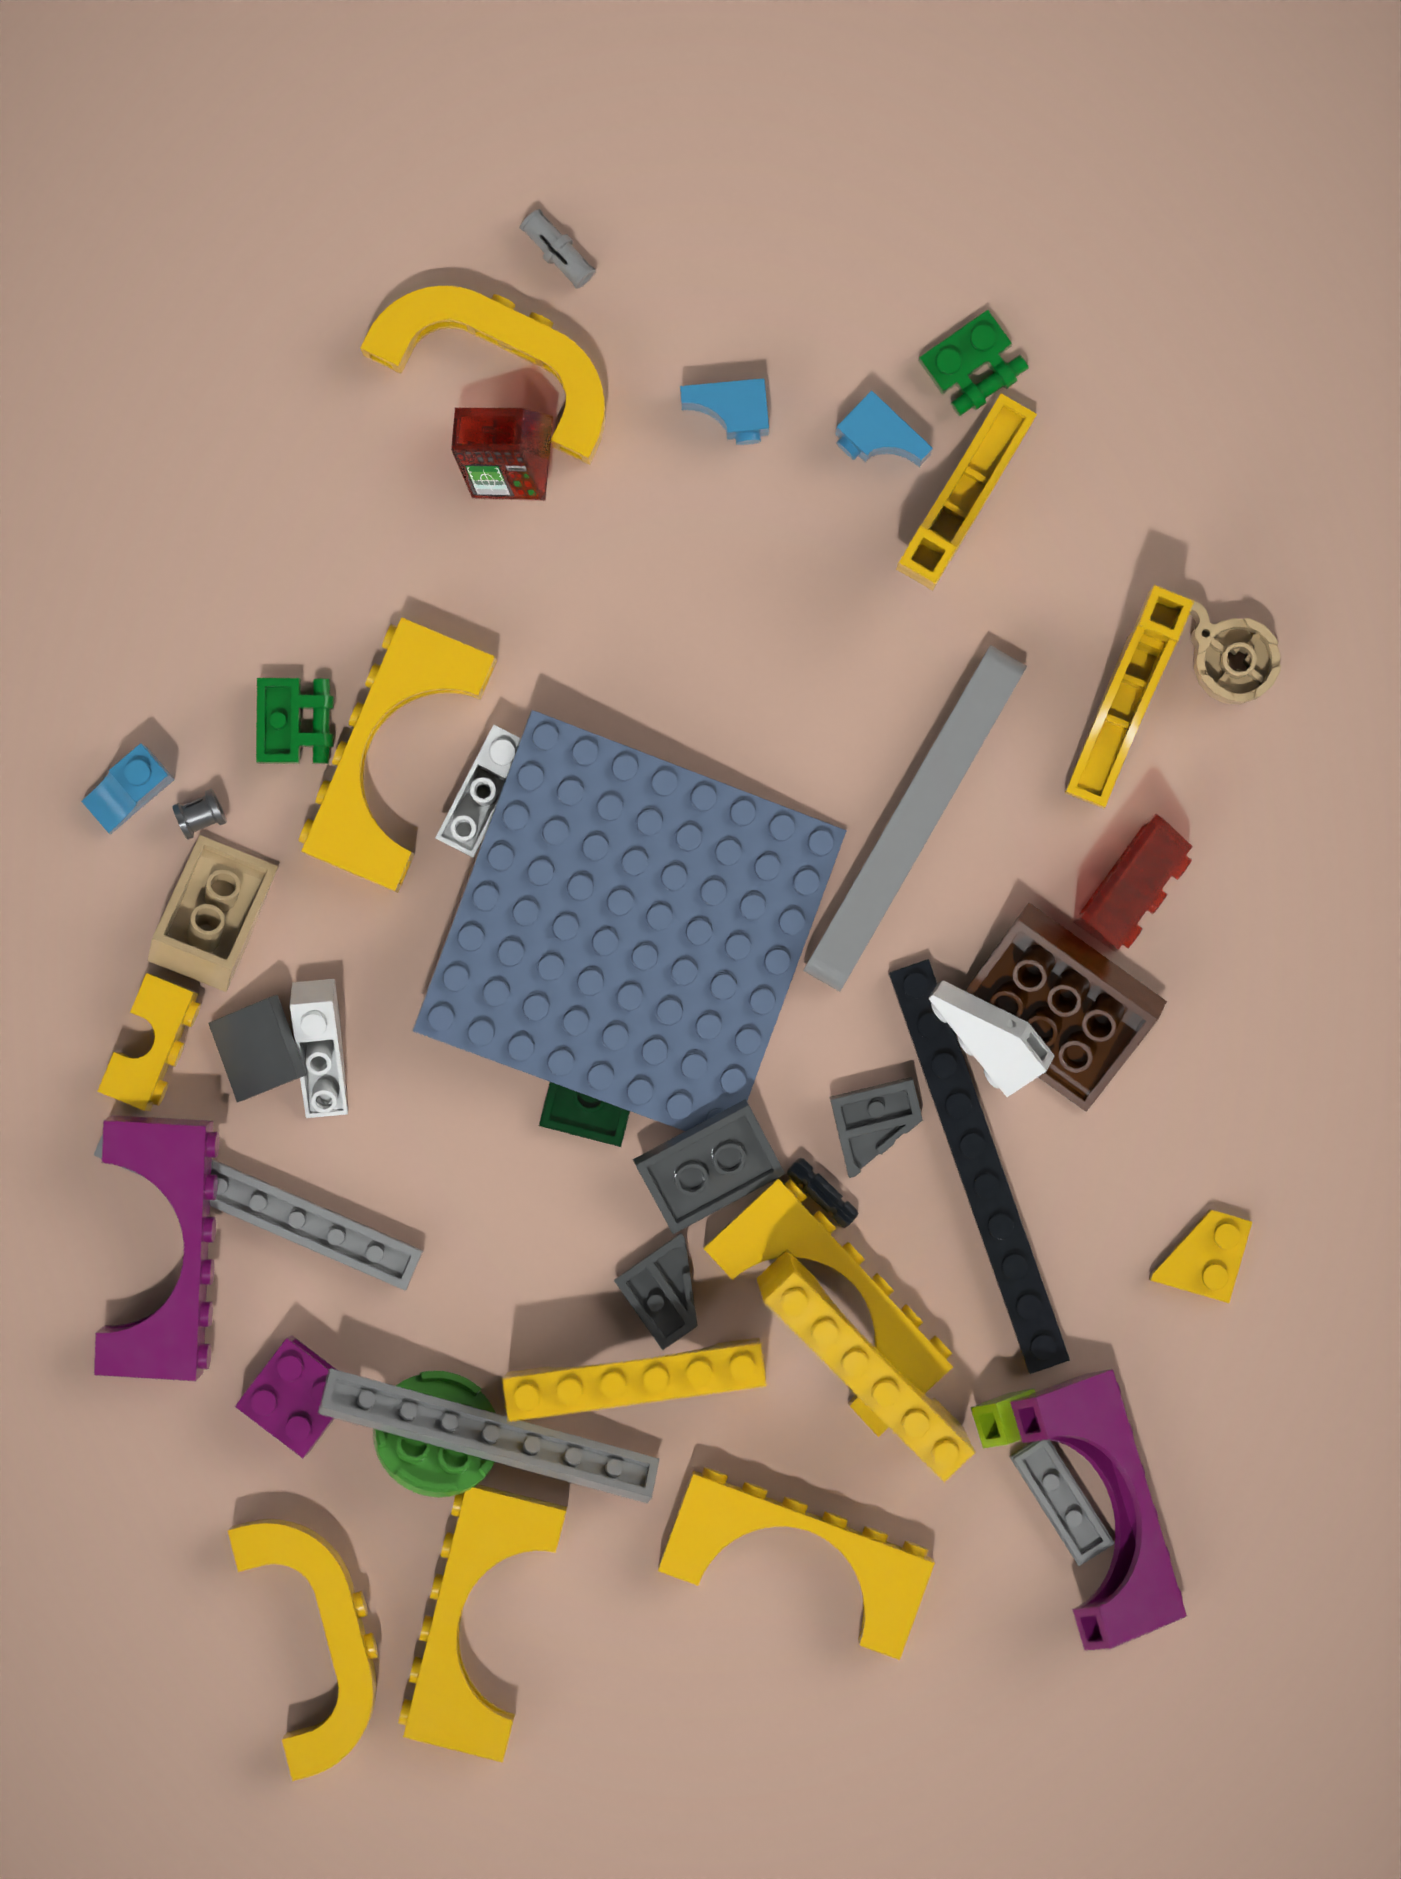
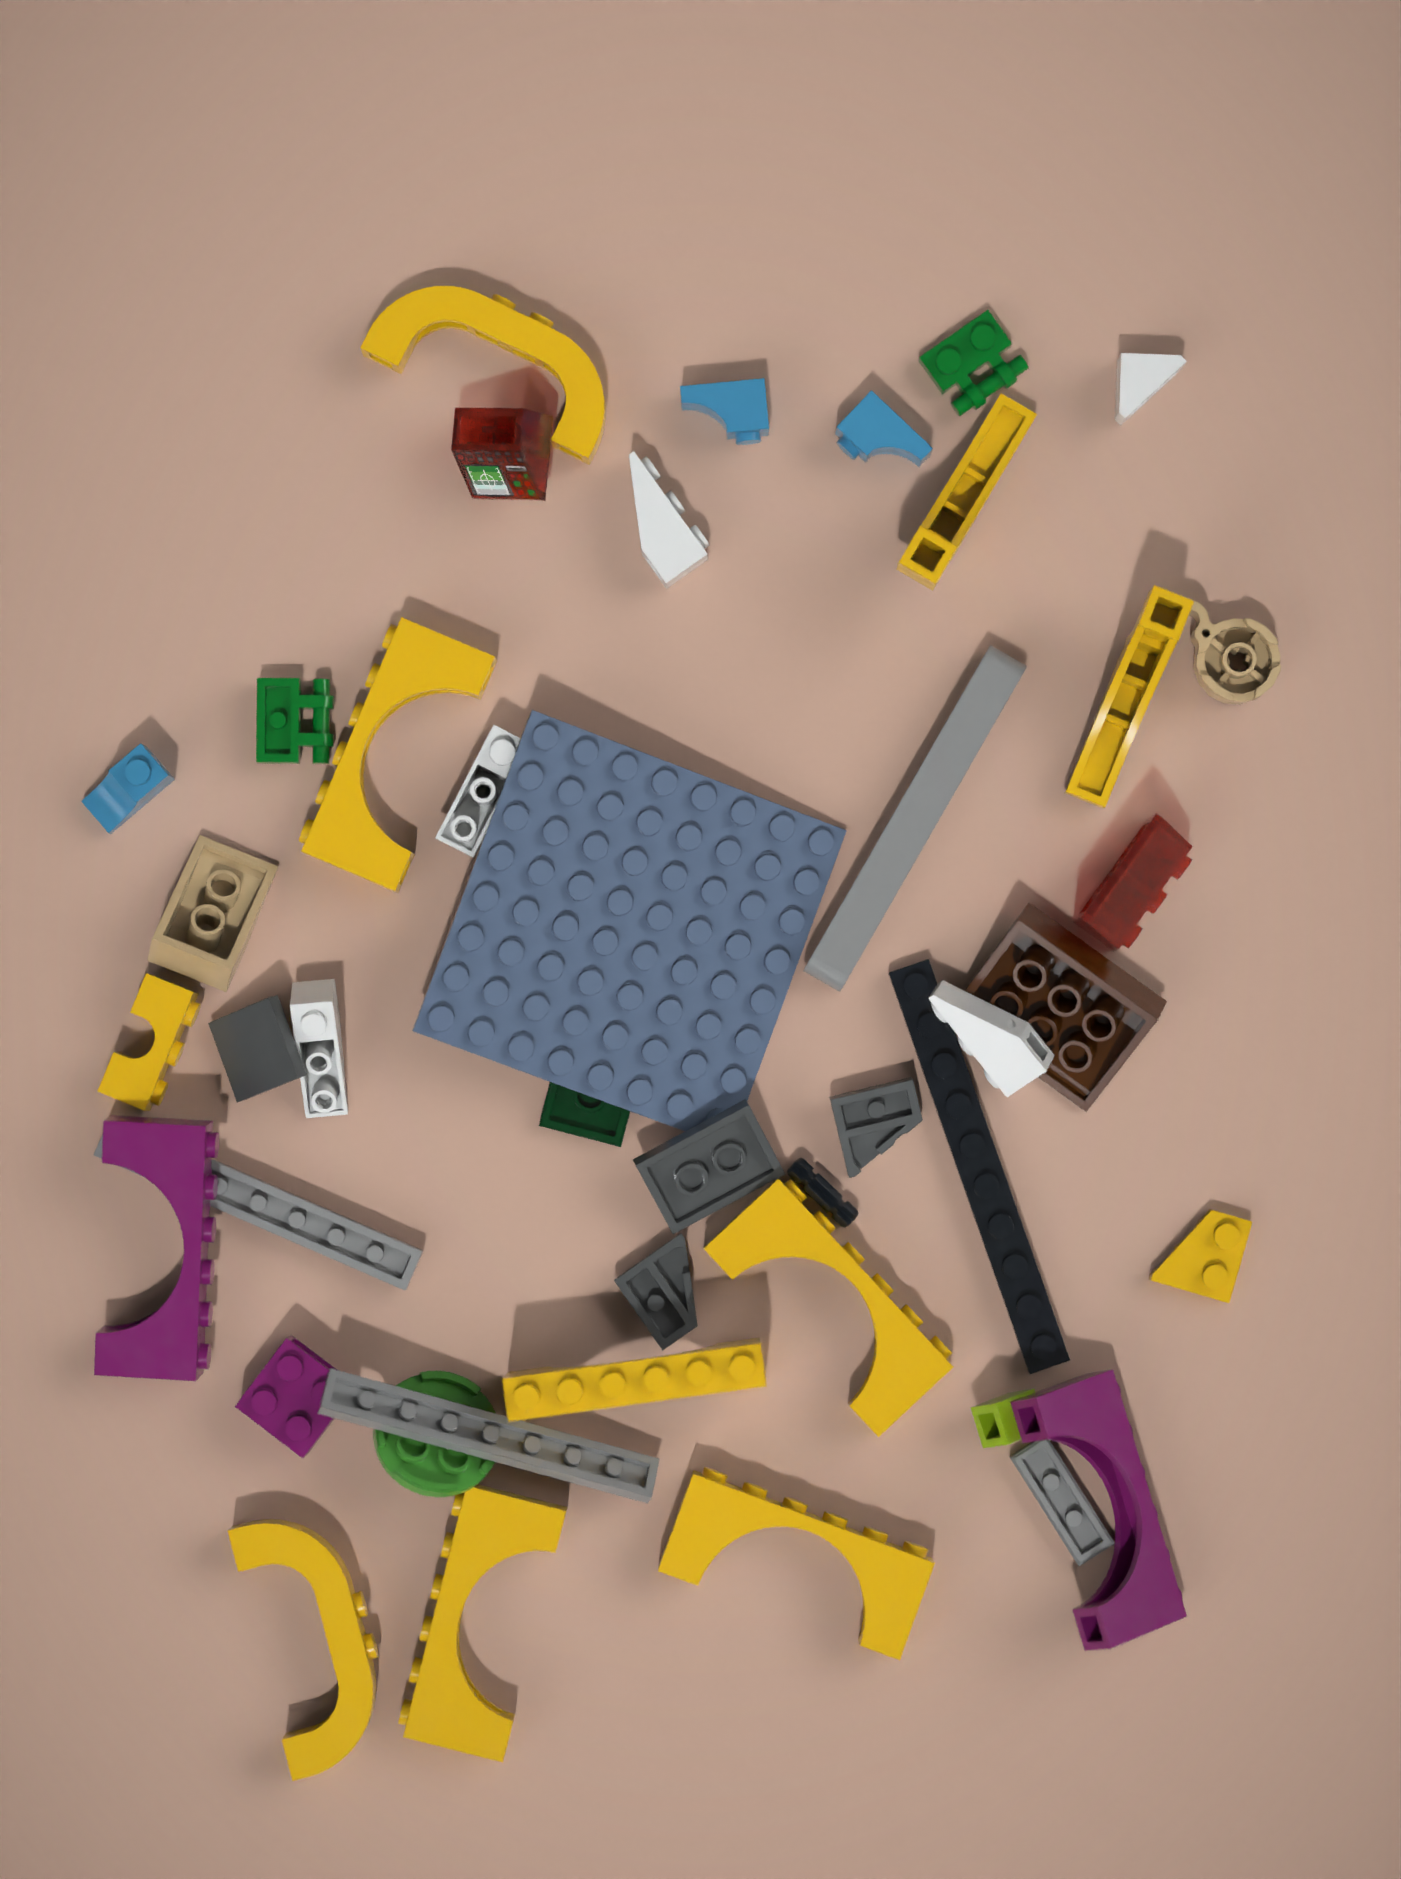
flat silver bush [172,789,227,839] -> none
light grey pin [520,209,596,289] -> none
yellow arch [756,1249,976,1483] -> none
none -> white slope [629,451,710,589]
none -> white slope [1115,353,1187,426]

